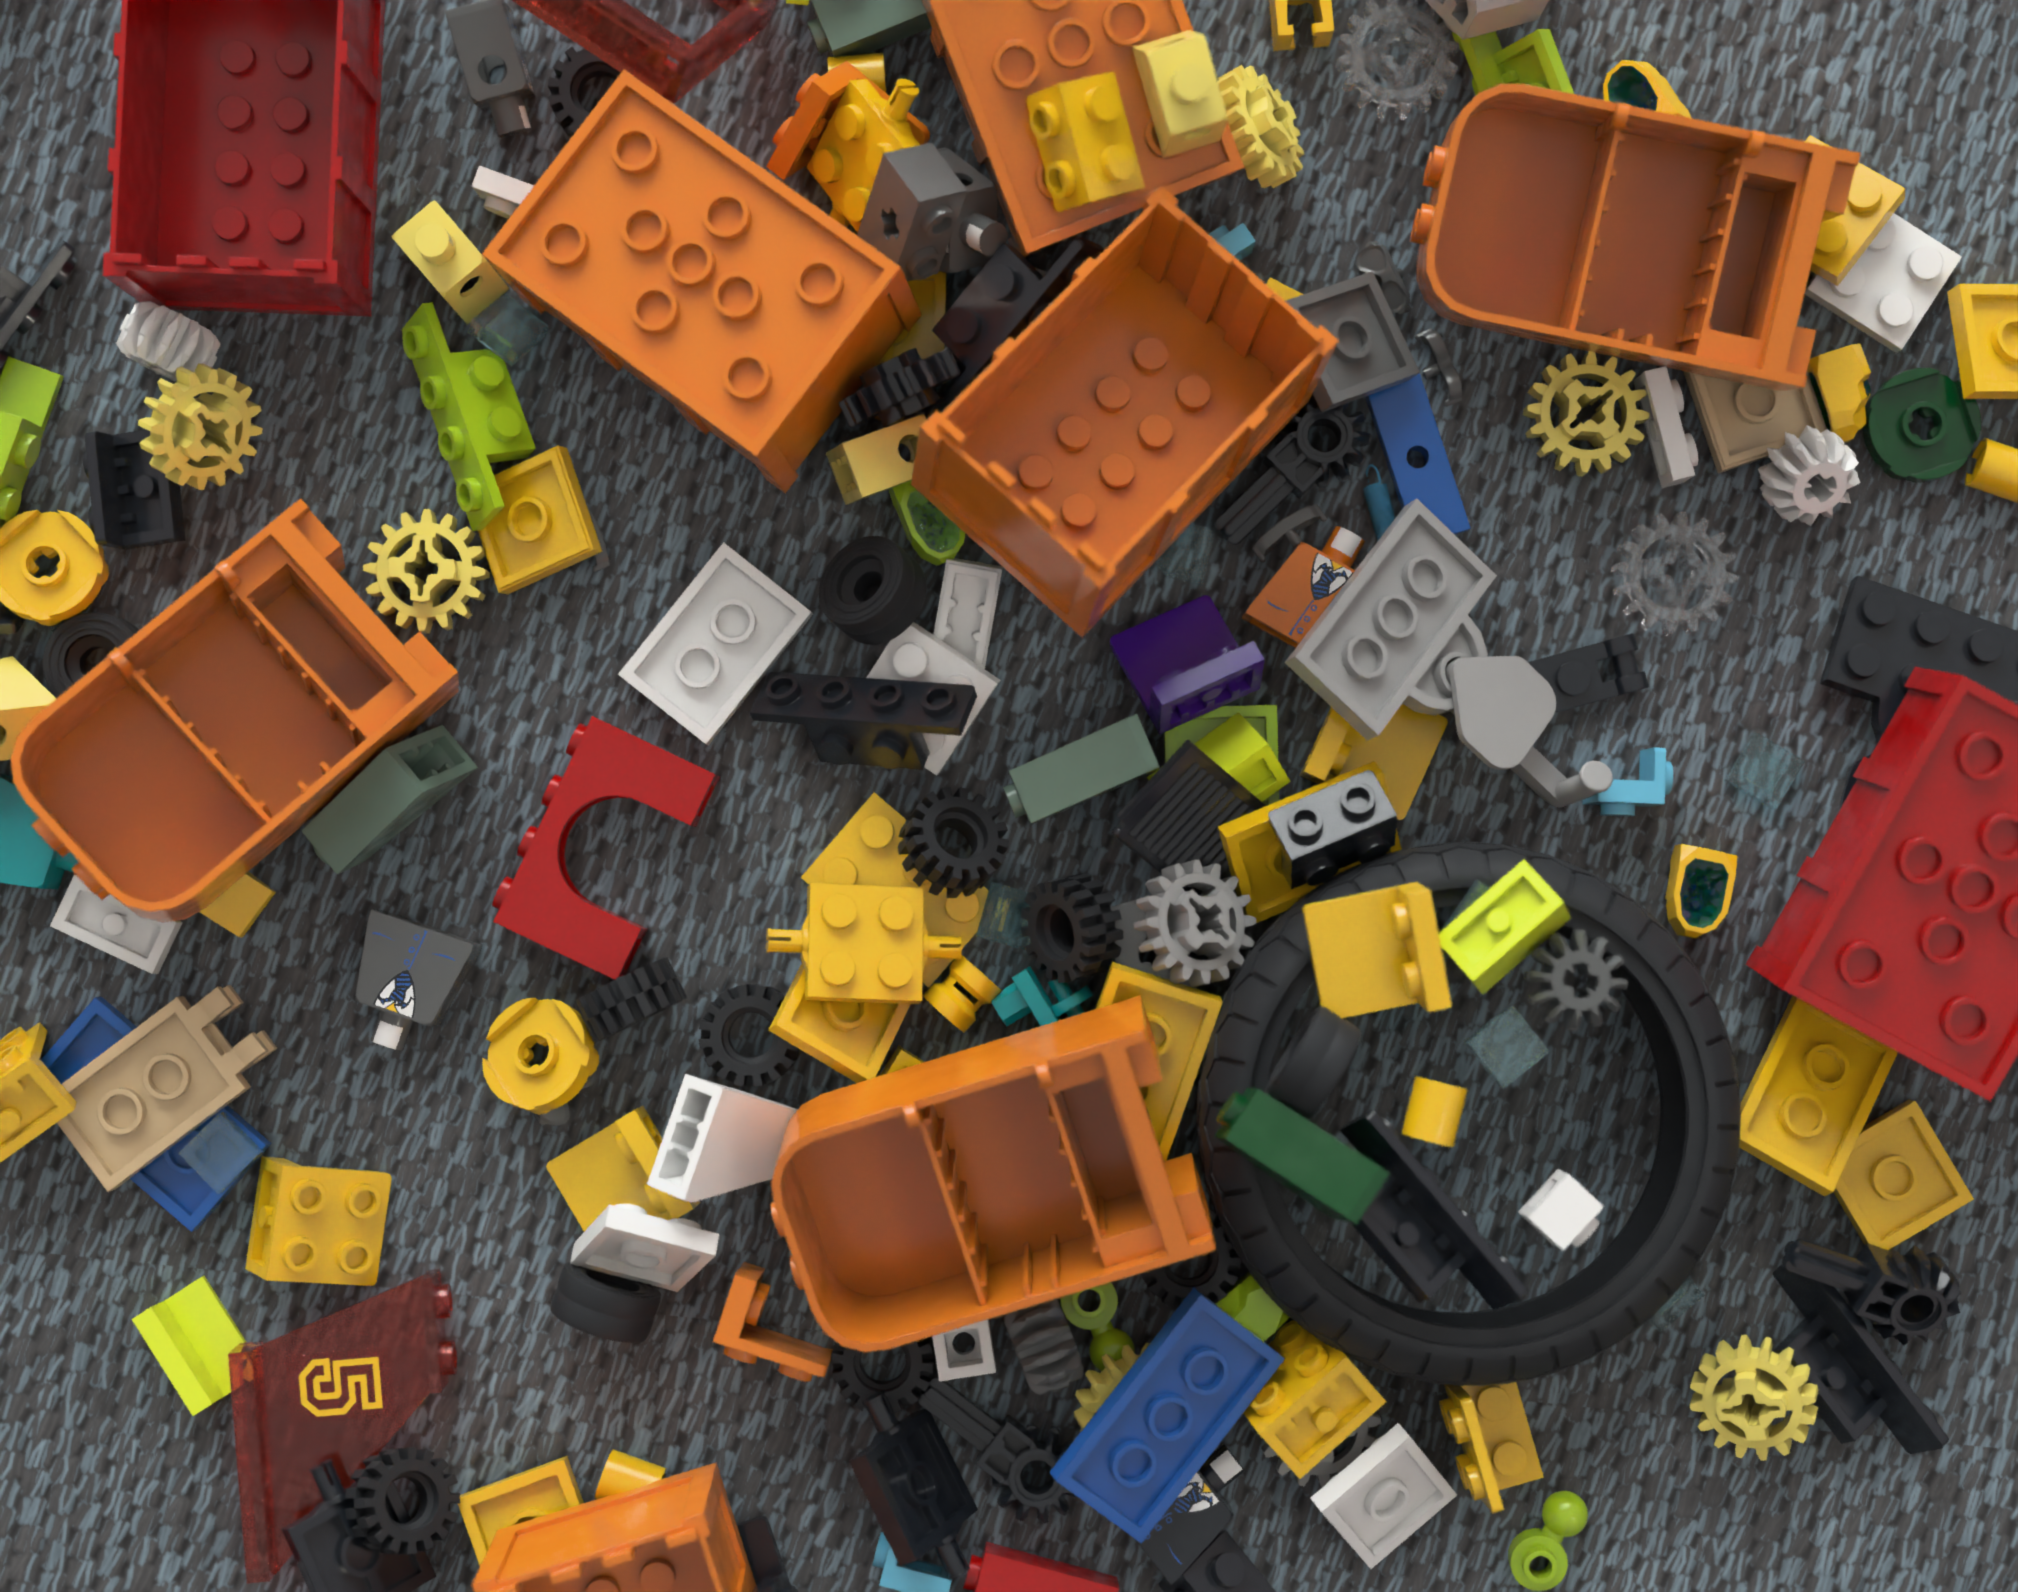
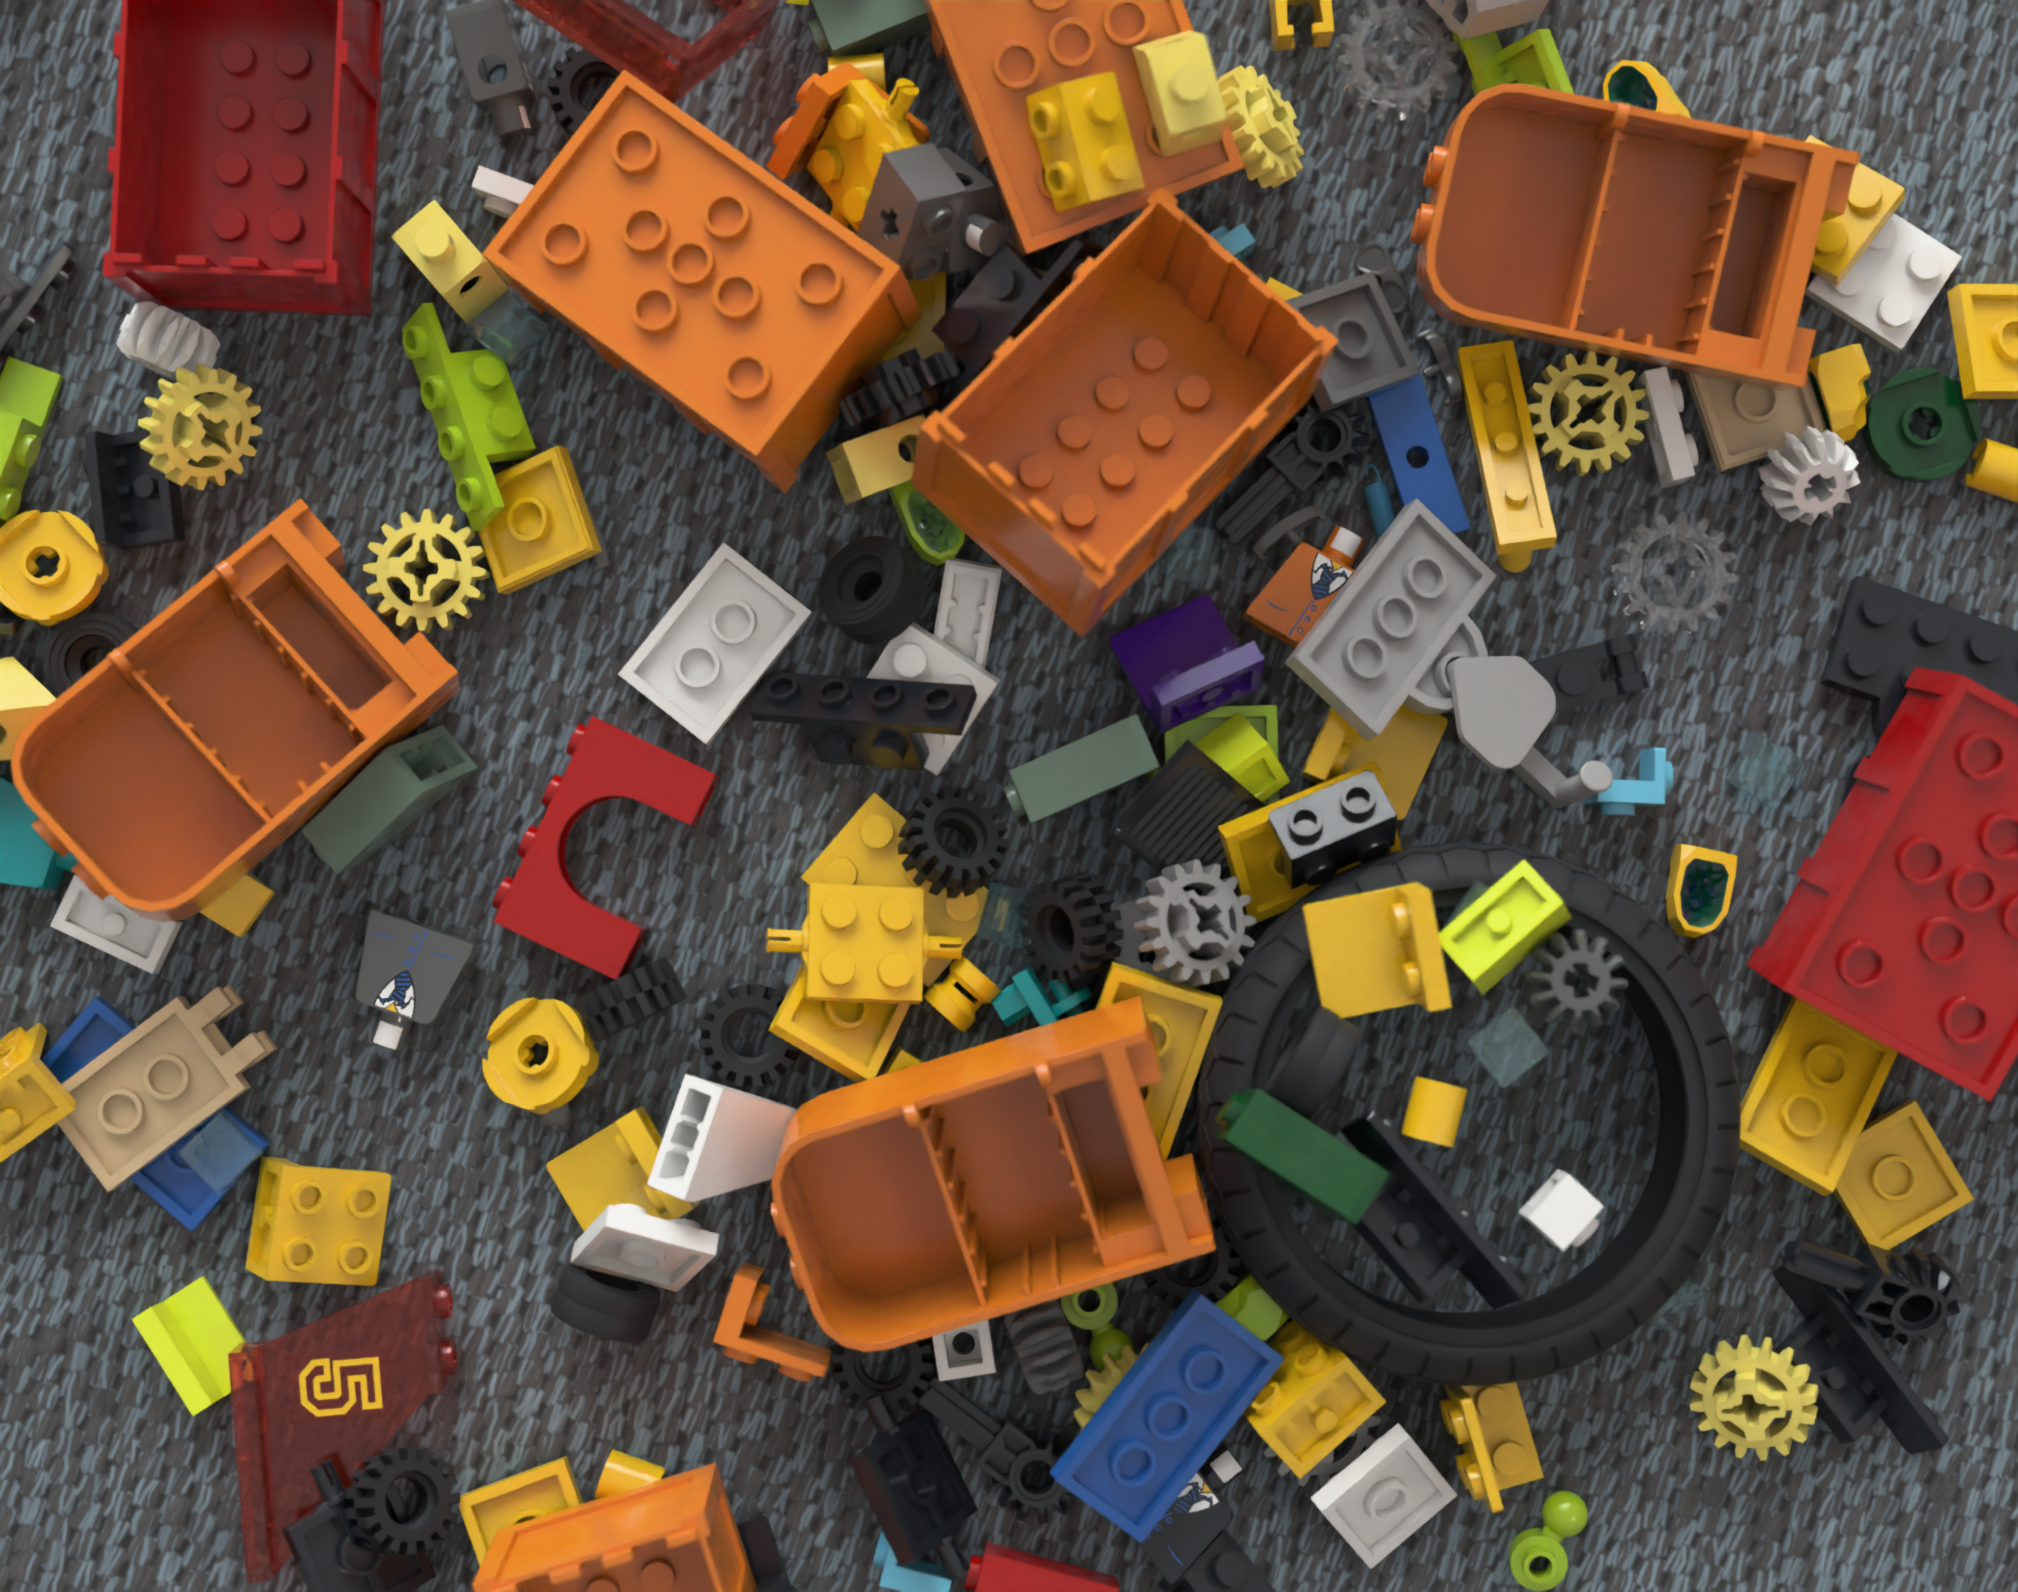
none -> yellow piece [1456,340,1557,572]

